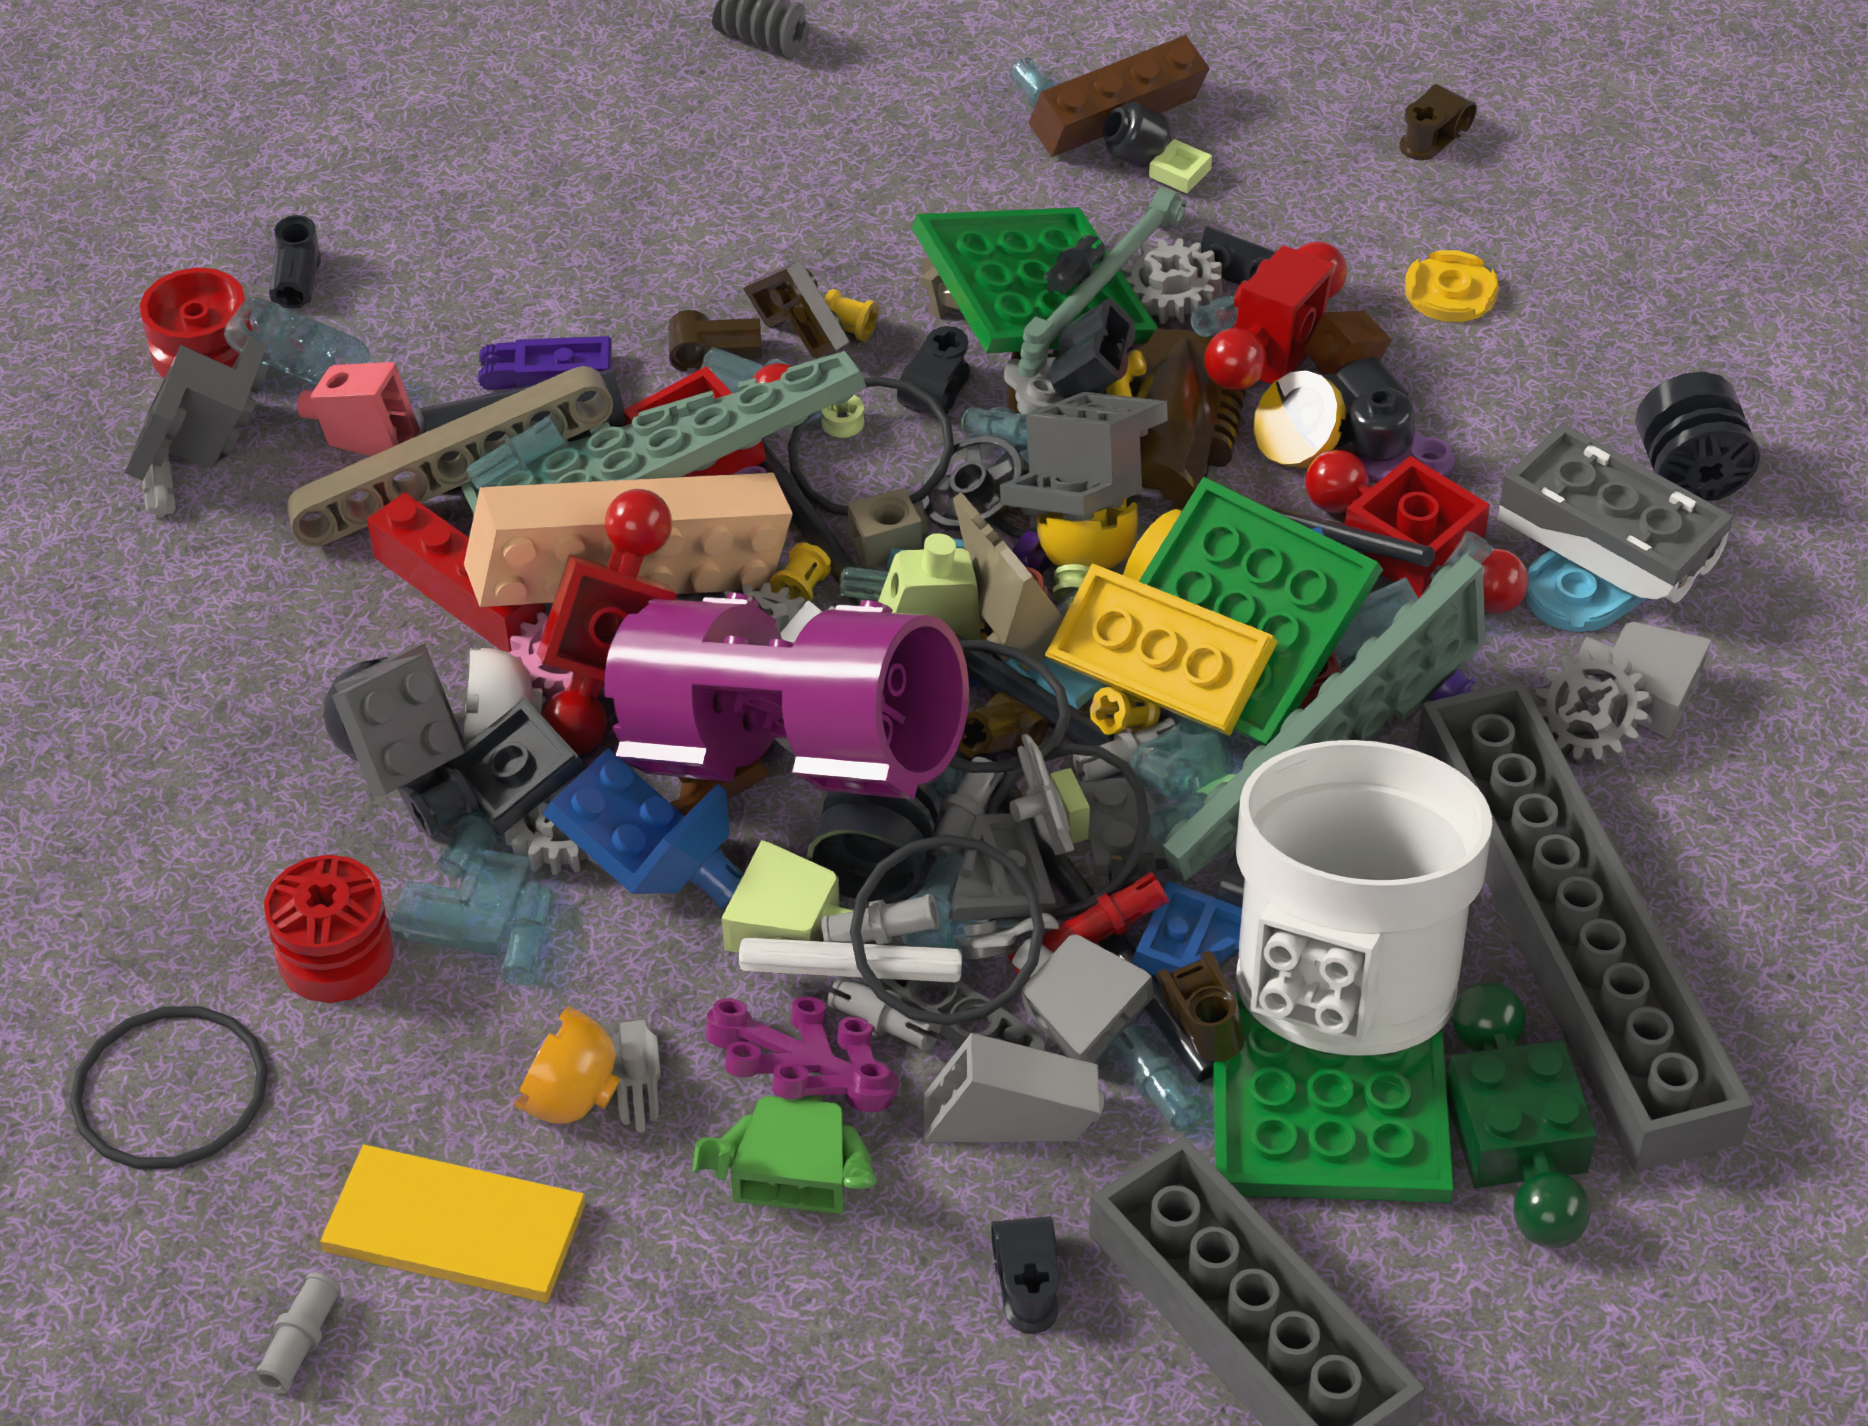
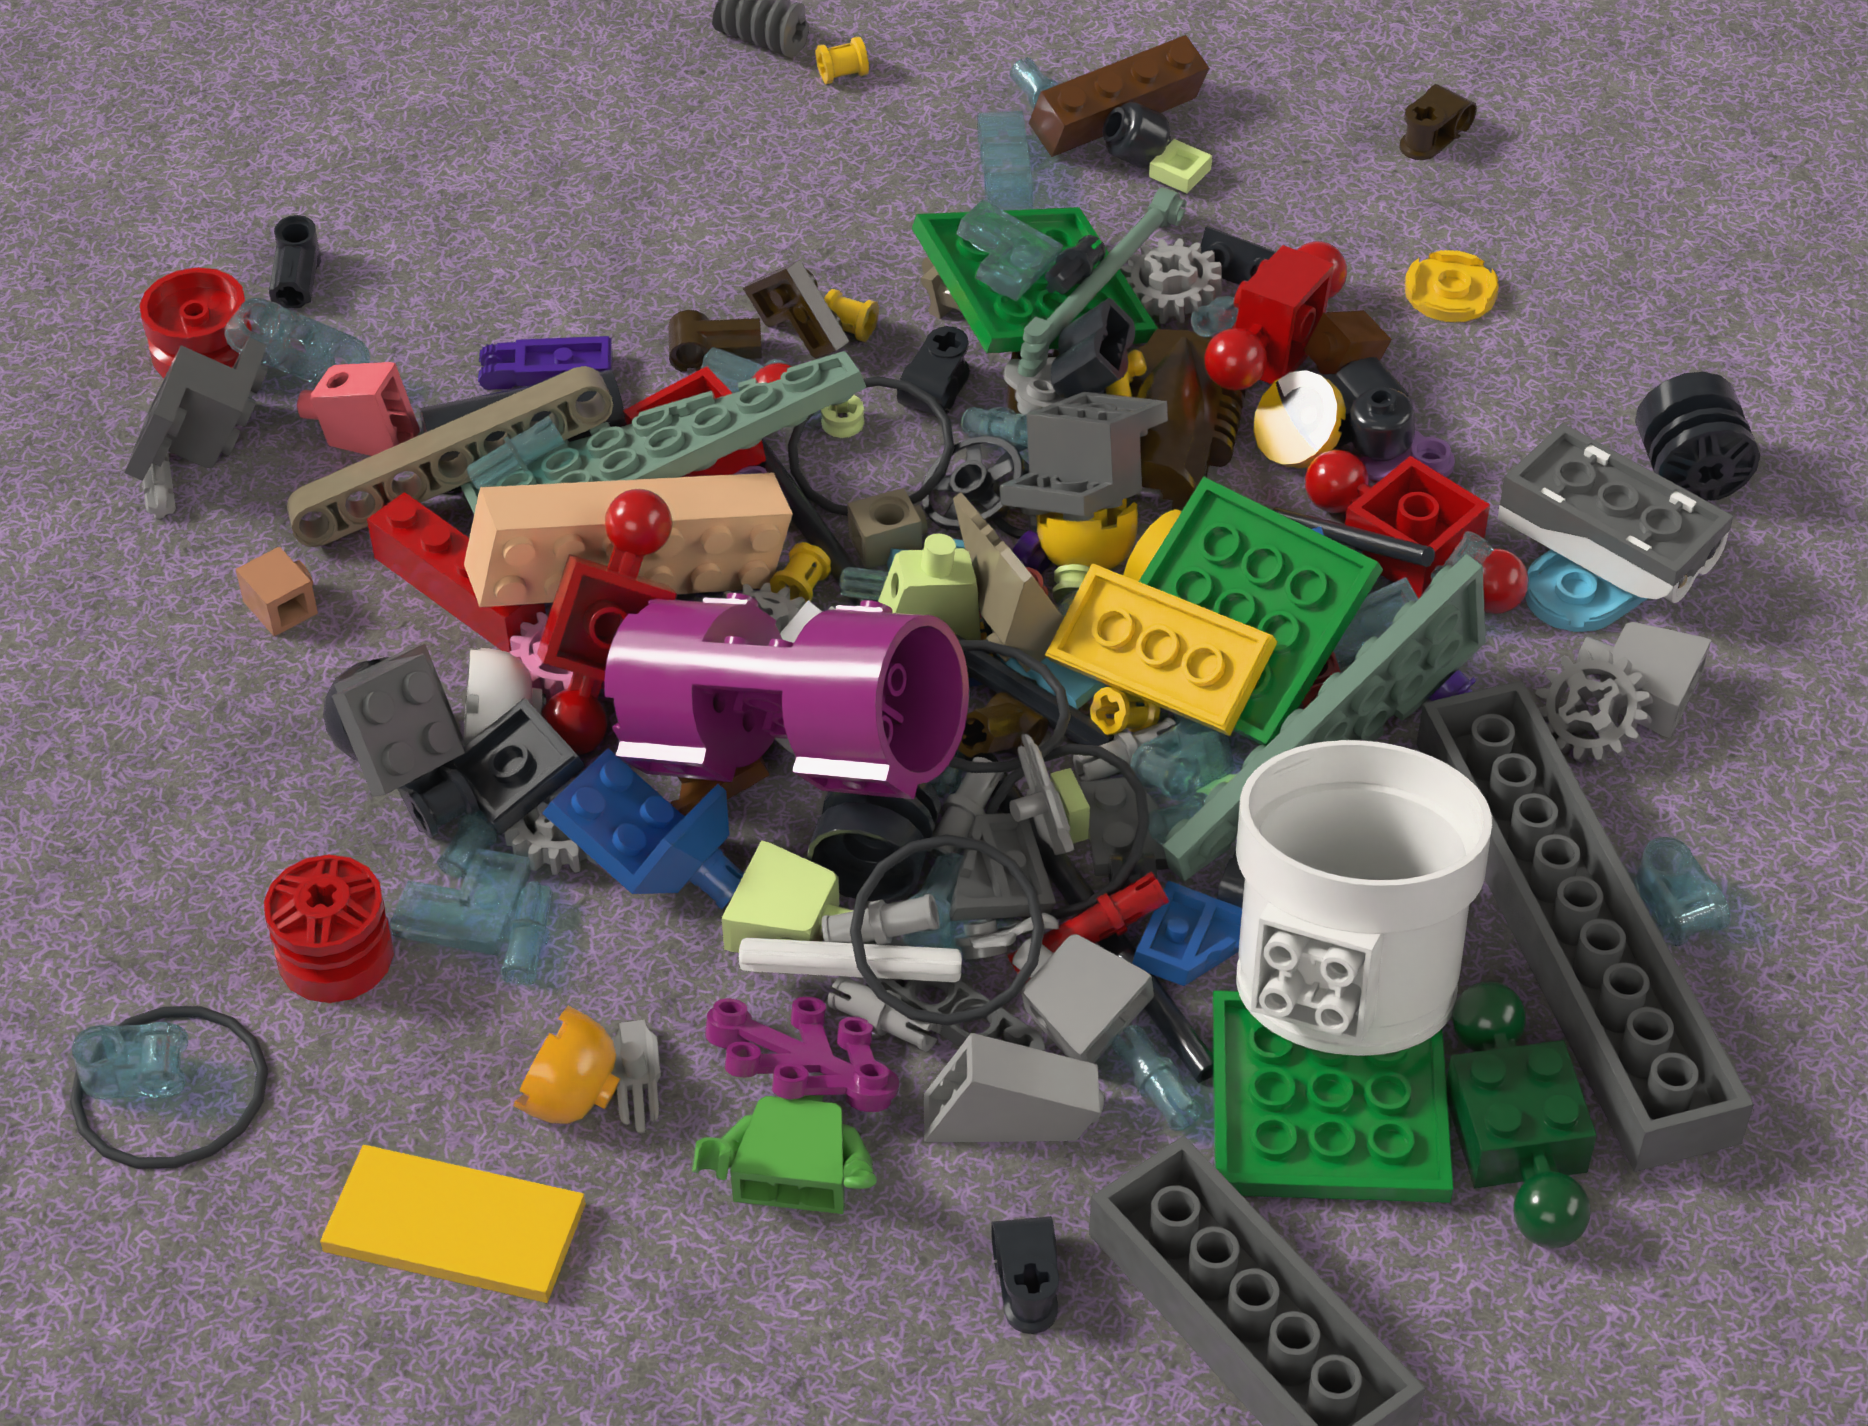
light grey pin [253,1272,341,1394] -> none
dark brown piece [1156,950,1245,1062] -> none
none -> clear light blue piece [71,1022,189,1100]
none -> nougat brick [235,546,318,637]
none -> yellow bush [815,36,869,85]
none -> clear light blue plate [956,199,1063,301]
none -> clear light blue beam [977,110,1033,211]
none -> clear light blue piece [1635,836,1730,946]

